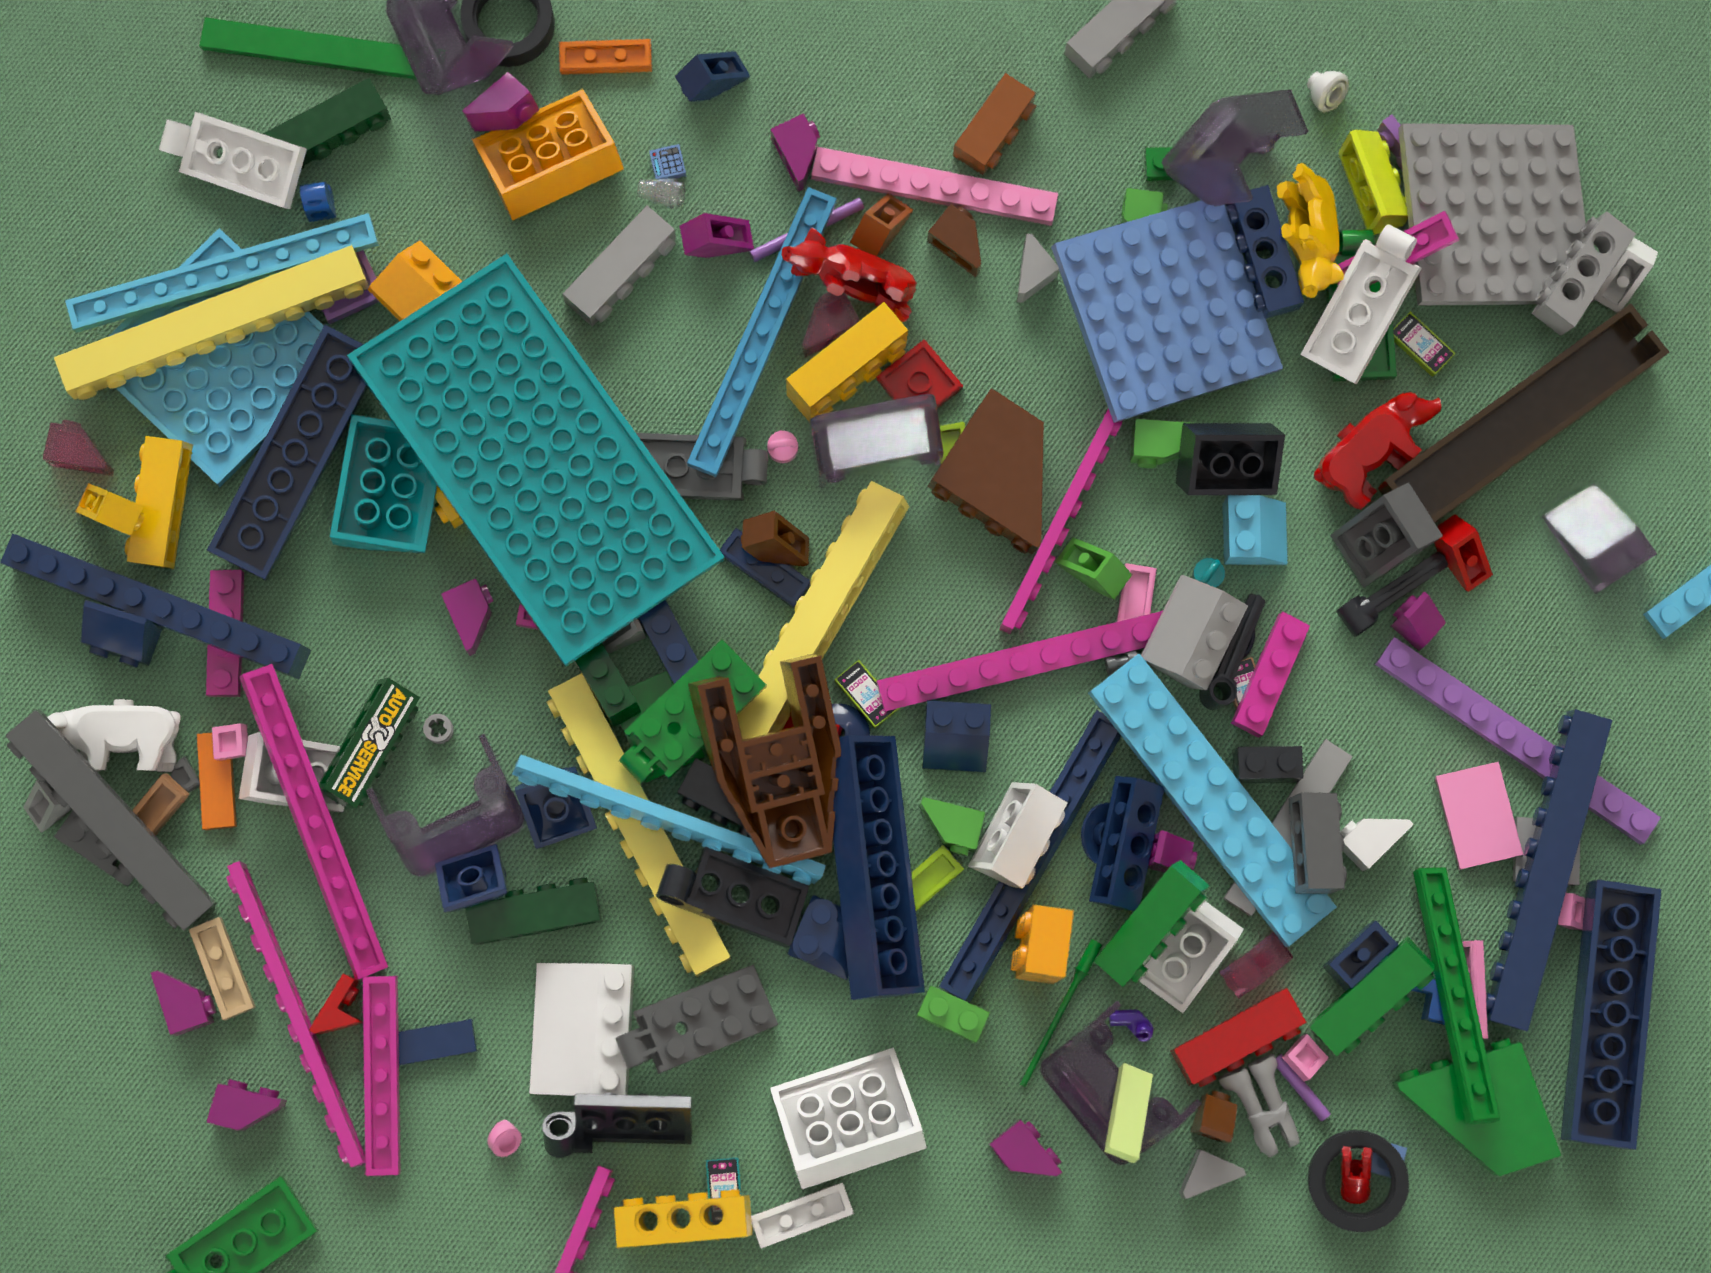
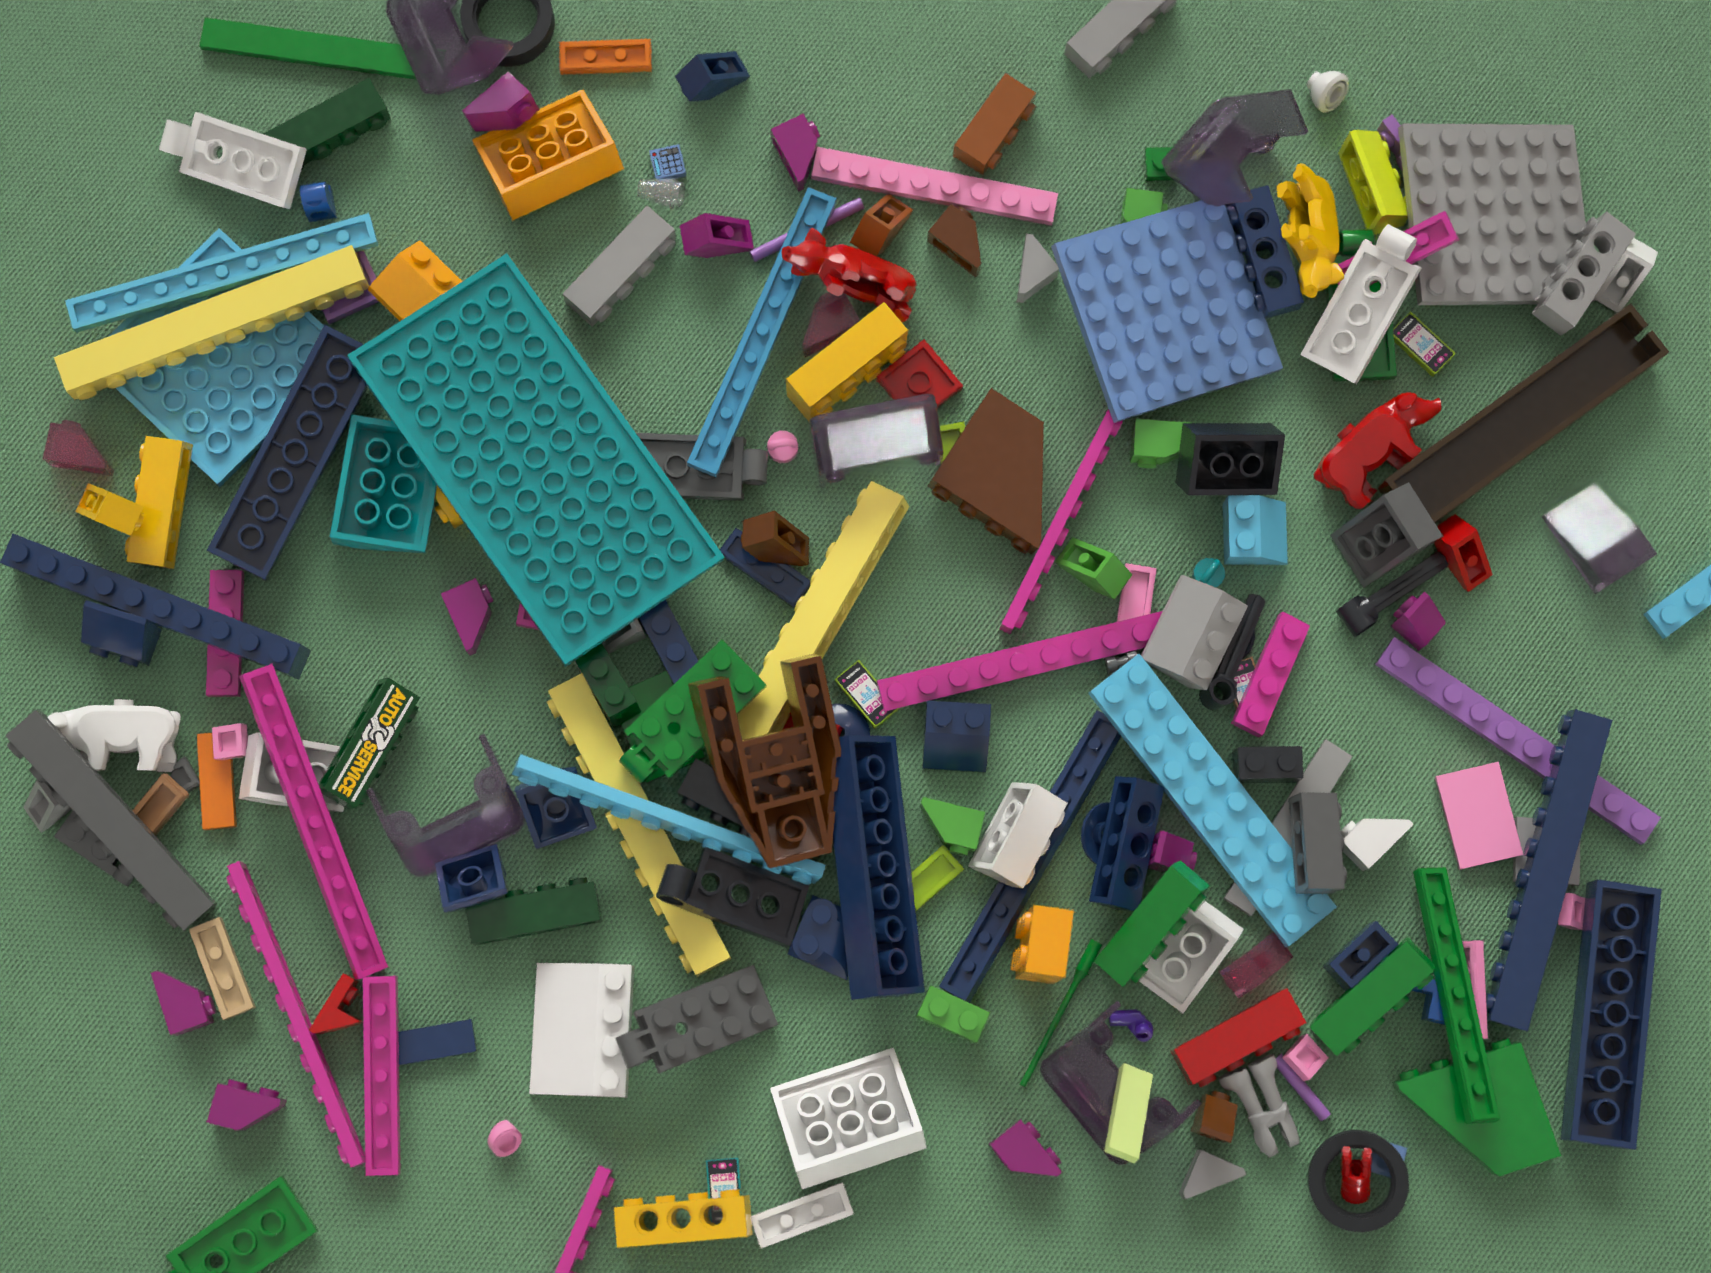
light grey bush [423,714,454,744] -> none
black hinge [542,1093,692,1158] -> none

